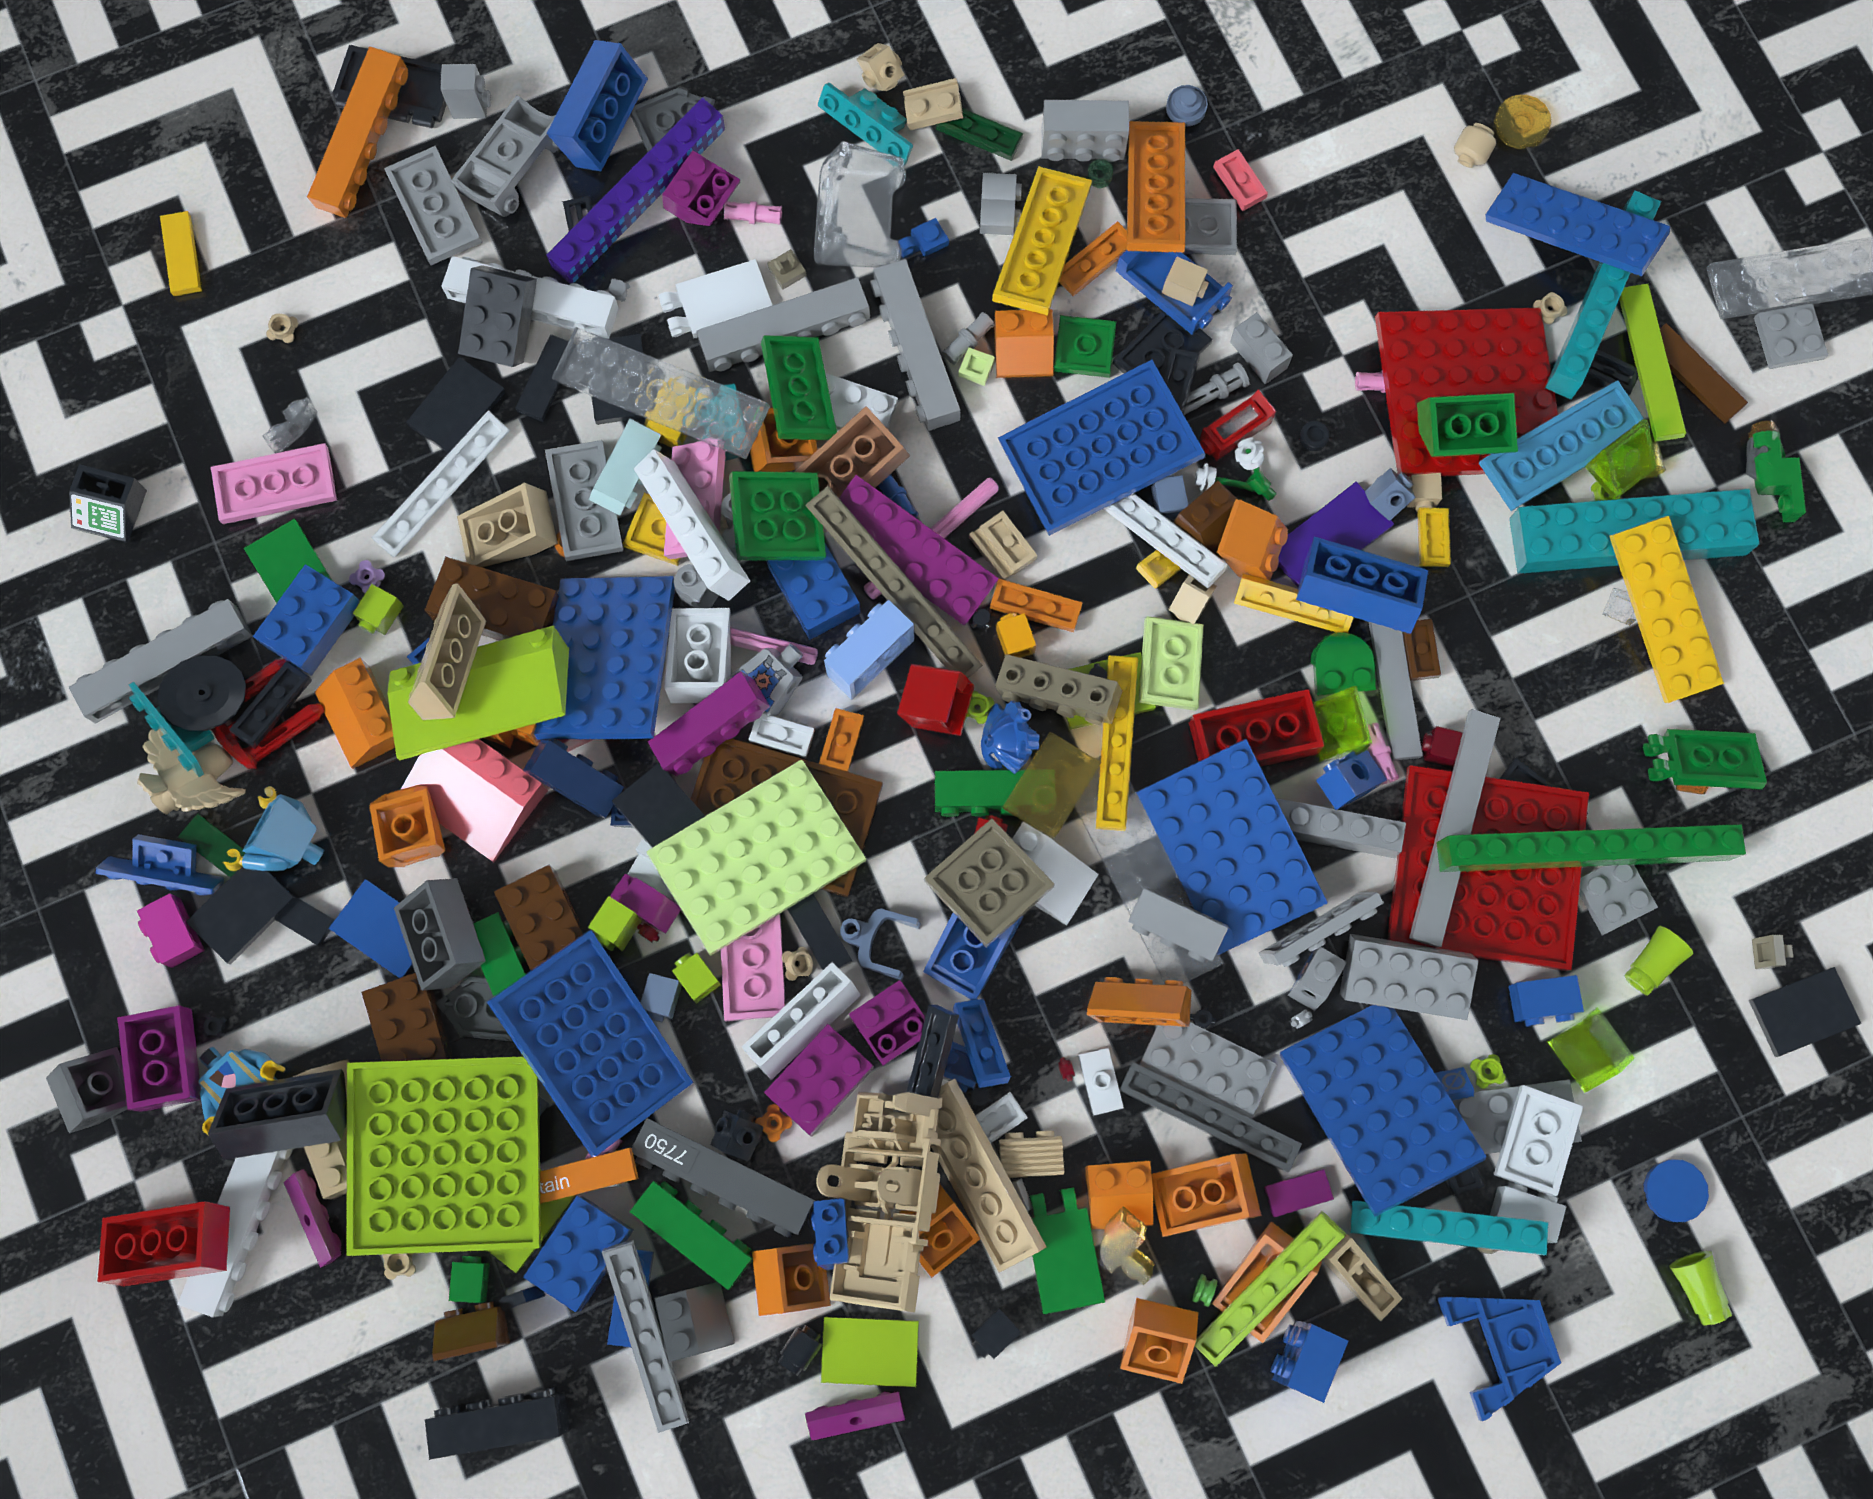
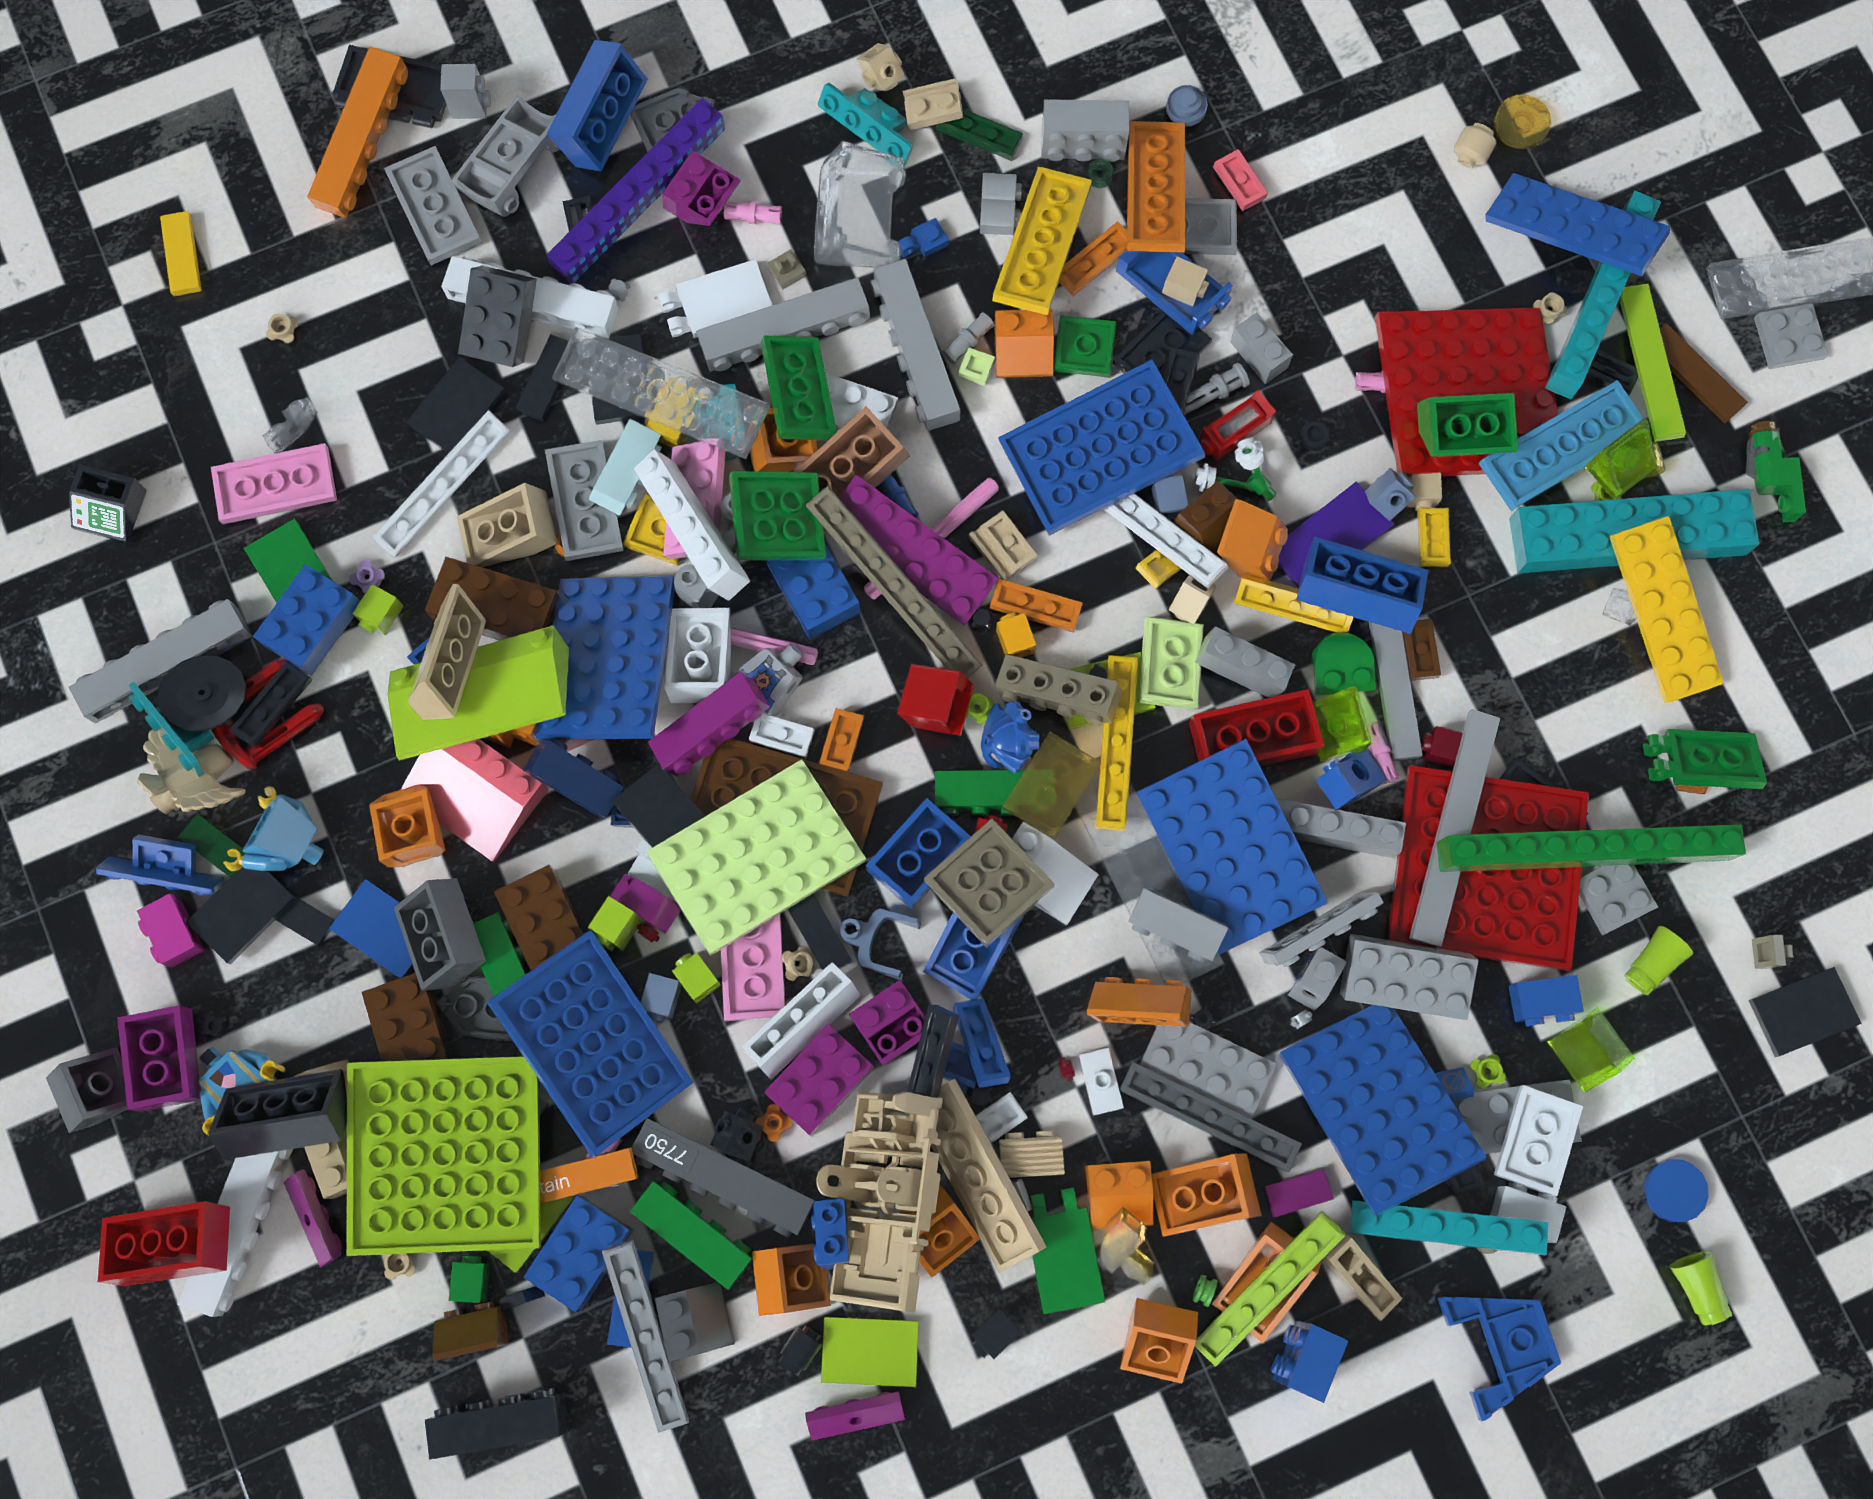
orange slope [315,657,395,769] -> none
light blue brick [824,600,914,700] -> none
none -> blue brick [866,798,971,910]
none -> light grey brick [1194,627,1295,698]

